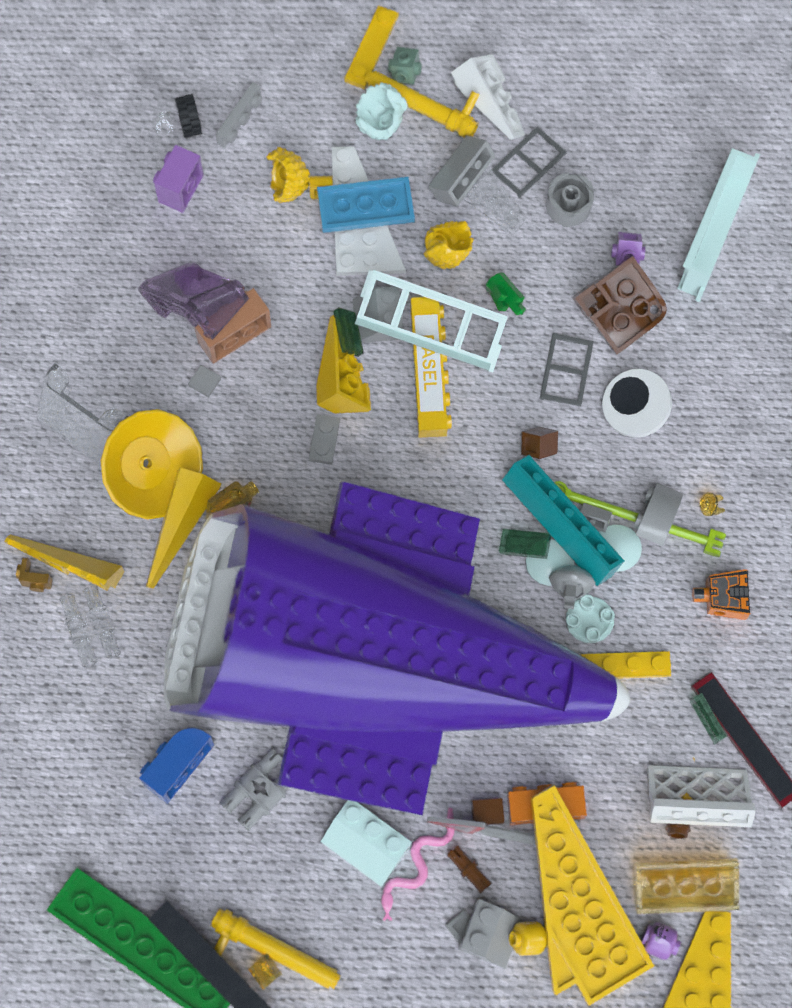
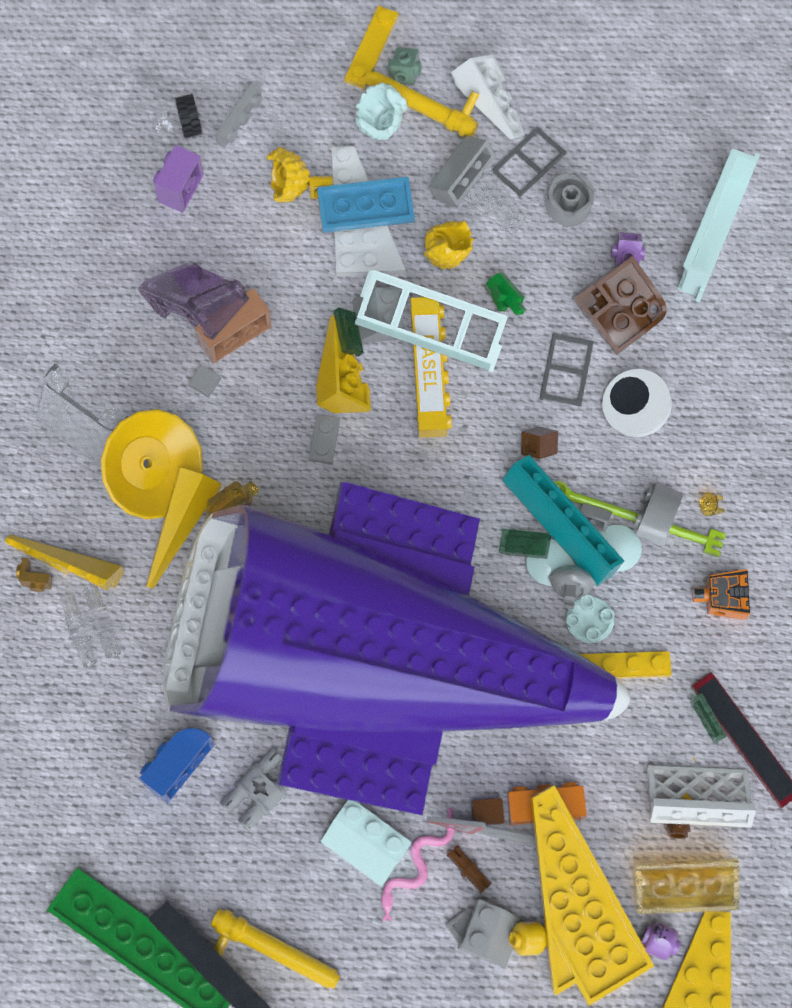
clear yellow plate [248,954,282,990] -> none

